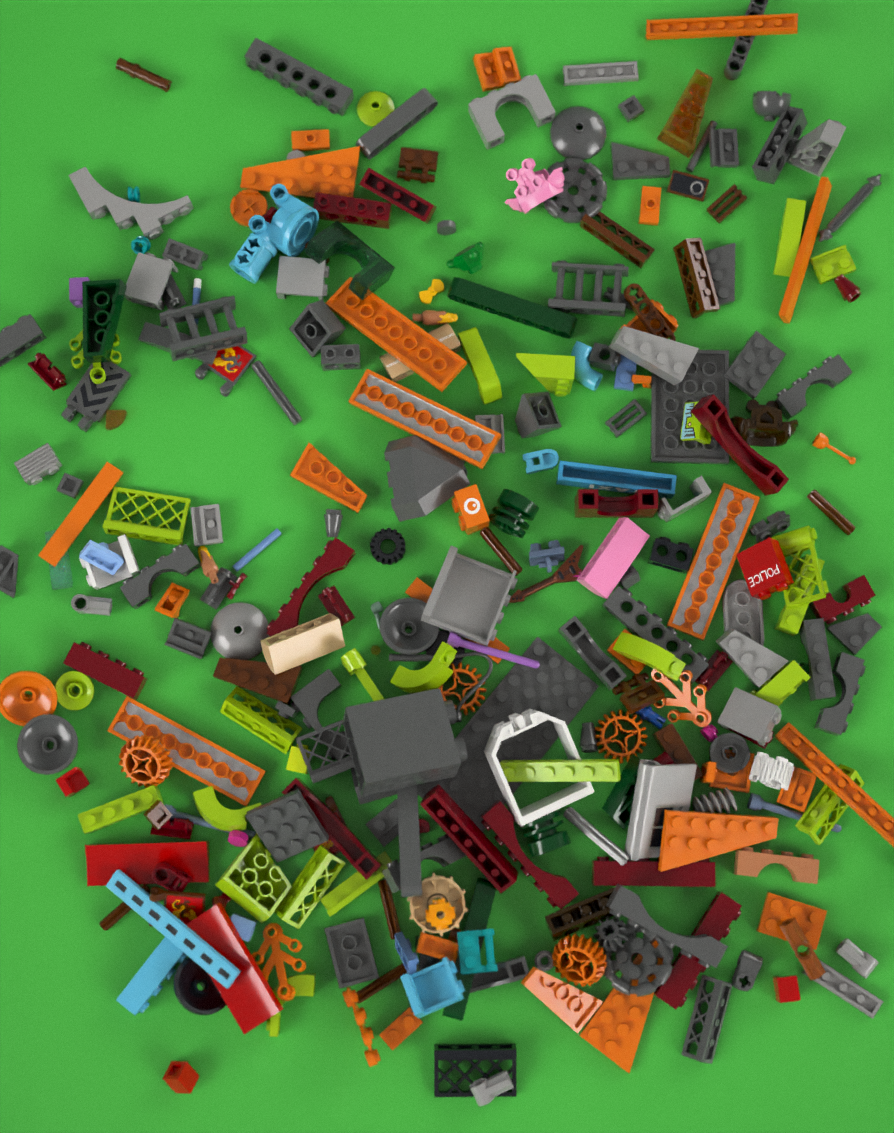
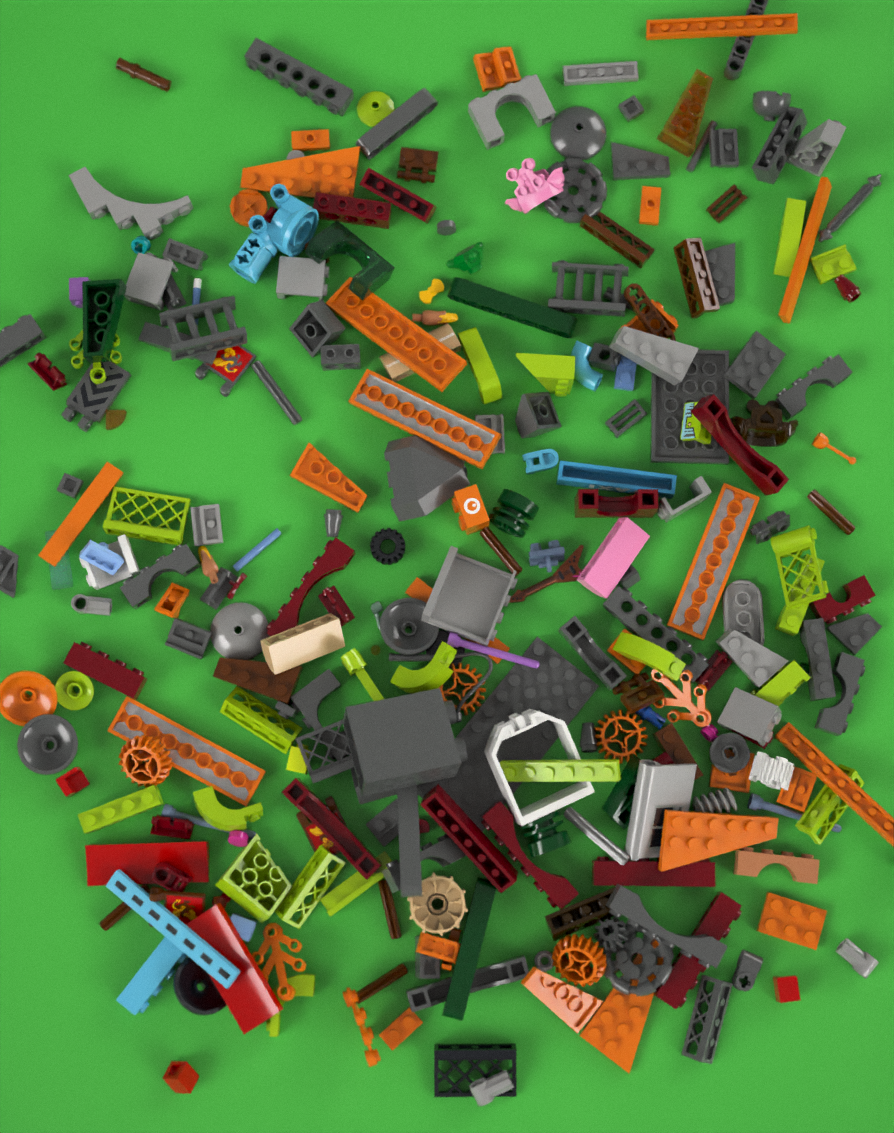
light grey brick [14,443,62,485] -> none
teal bush [128,186,140,203] -> none
plate [143,800,173,830] -> none
dark grey plate [246,789,329,863] -> none
dark grey plate [324,918,379,989] -> none
medium blue plate [394,932,419,975] -> none
medium azure panel [400,957,465,1018] -> none
light orange brick [425,899,456,930] -> none
teal plate [457,929,498,975] -> none
orange tile [632,374,652,389] -> none
black brick [648,537,694,574] -> none
slope [667,170,710,202] -> none
orange plate [700,761,717,784] -> none
red brick [736,537,794,600] -> none
dark orange piece [779,917,826,980] -> none
light grey tile [802,960,883,1019] -> none

